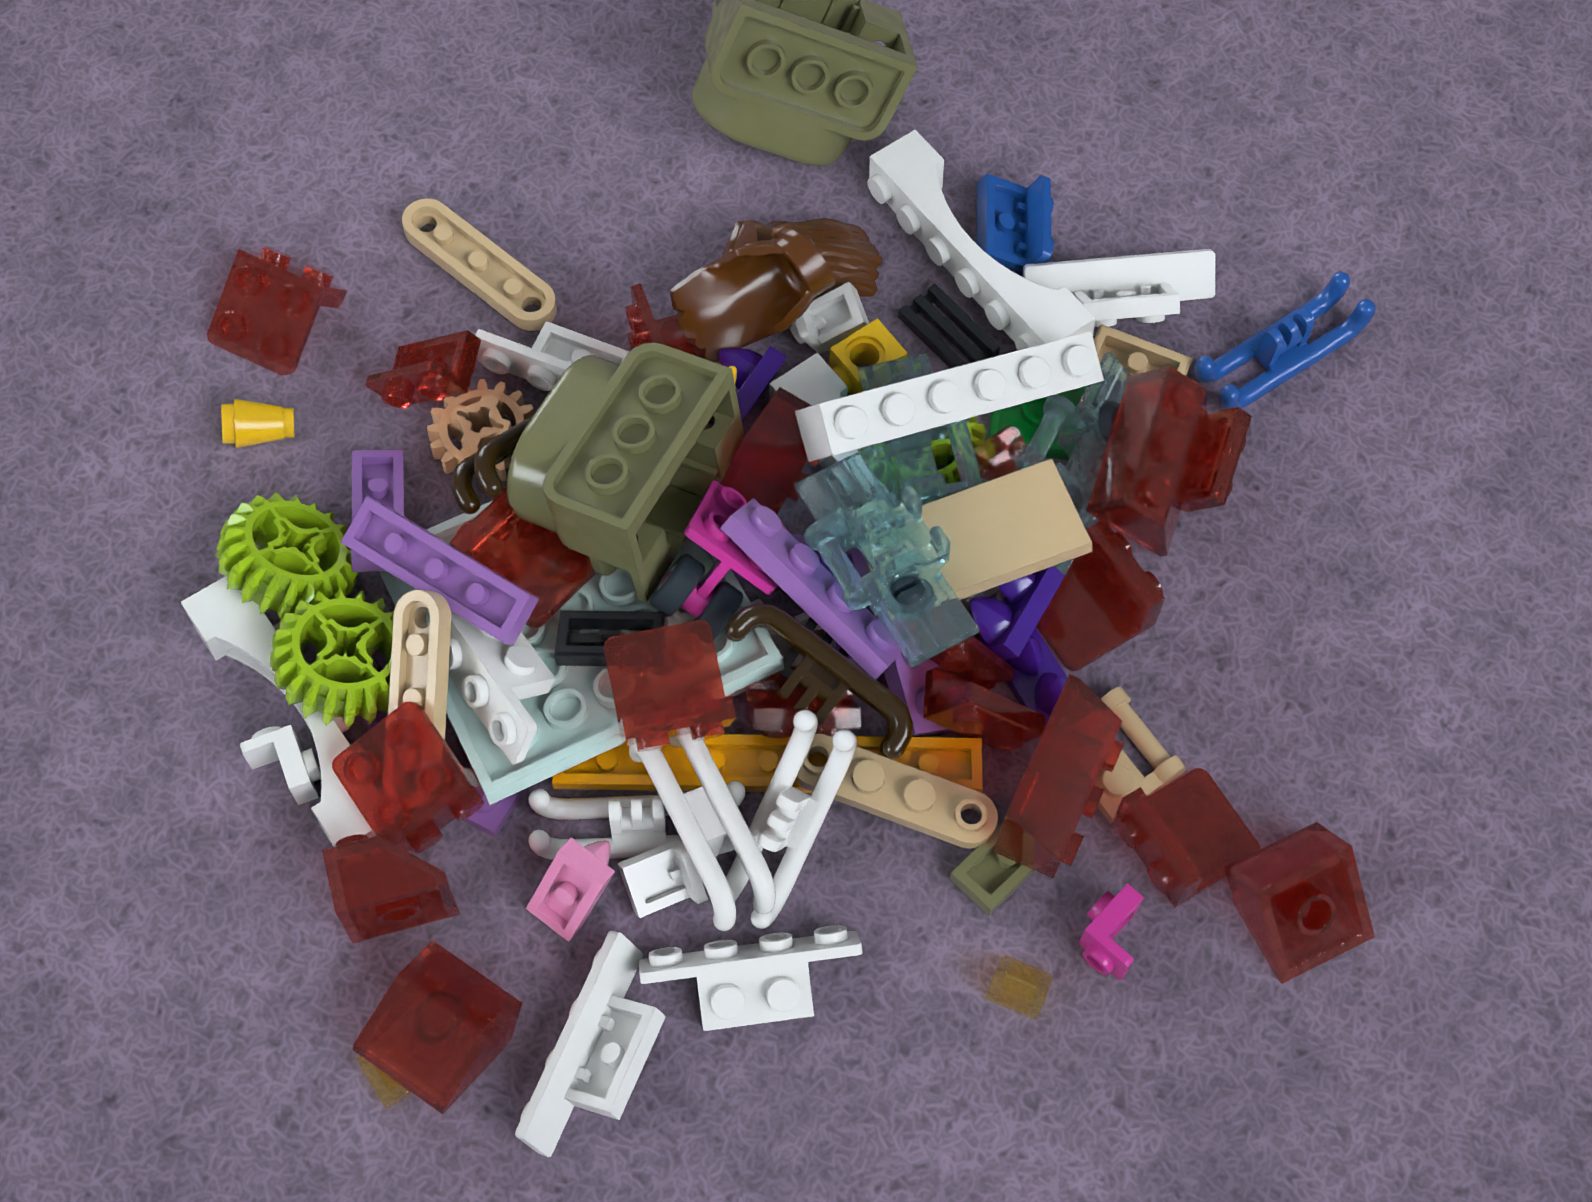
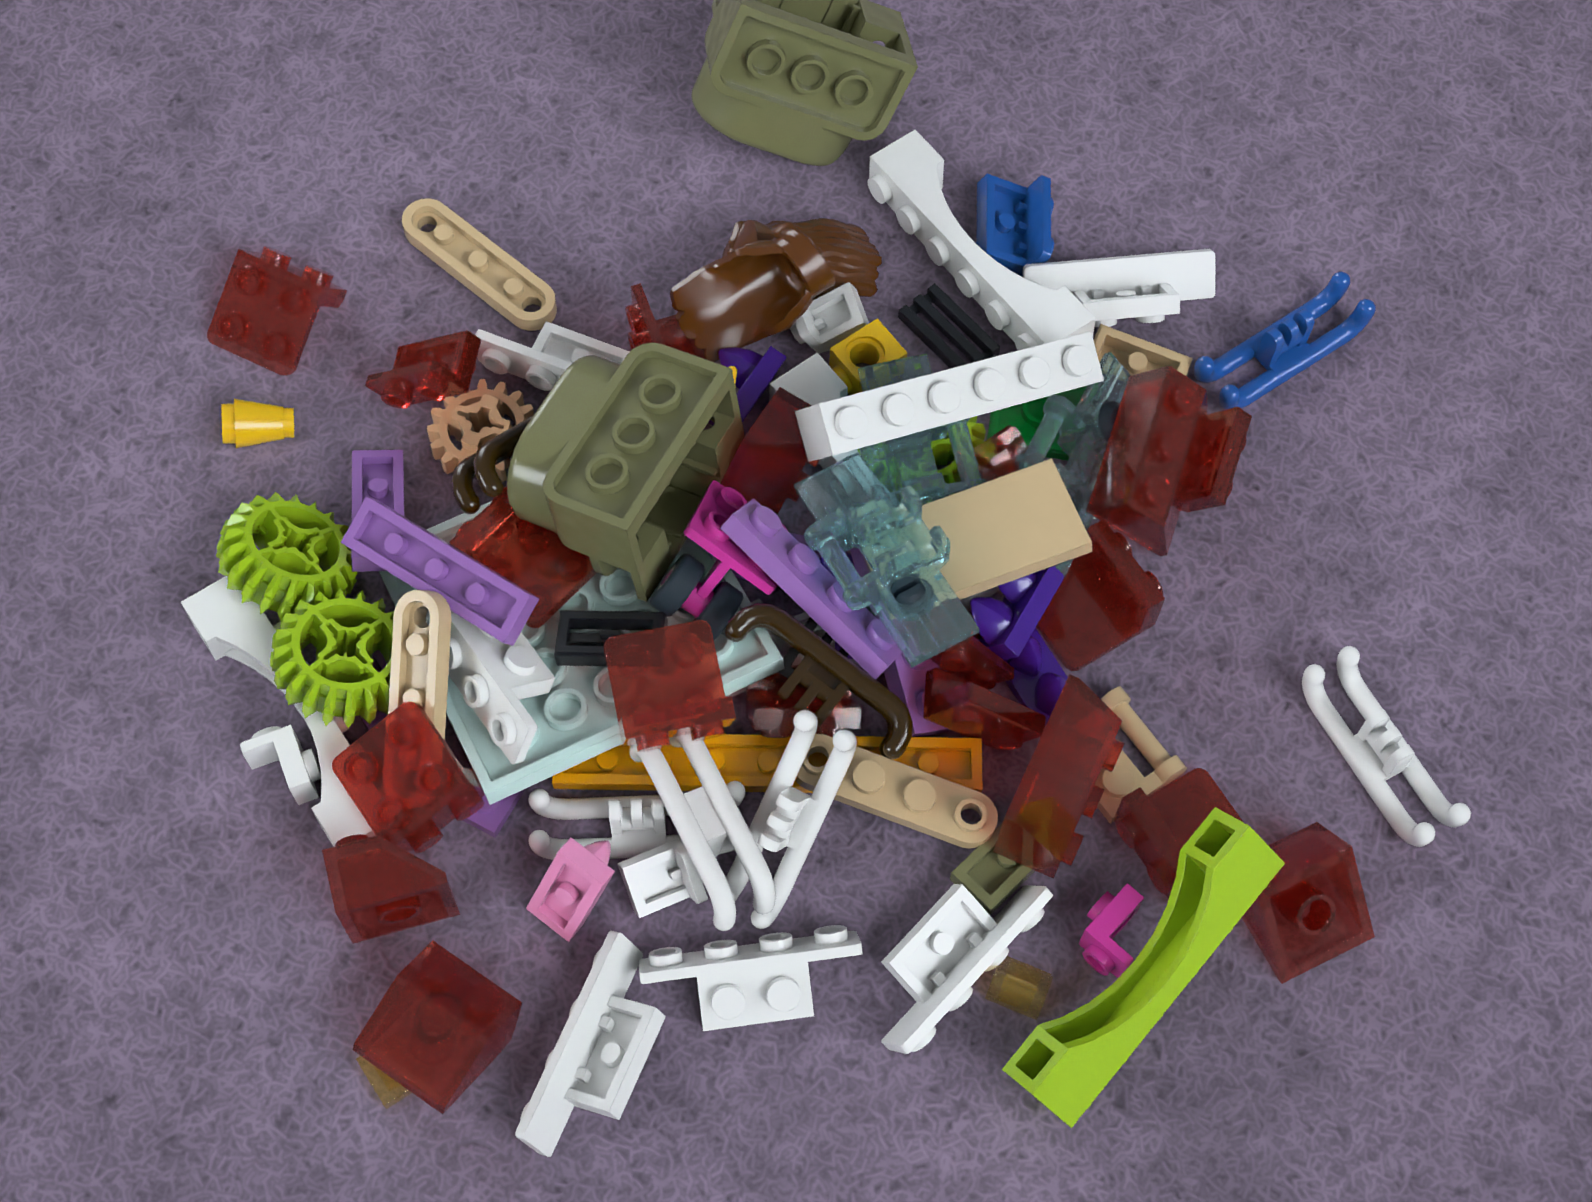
none -> white bracket [881,884,1053,1054]
none -> lime arch [1002,807,1285,1128]
none -> white piece [1302,646,1471,847]

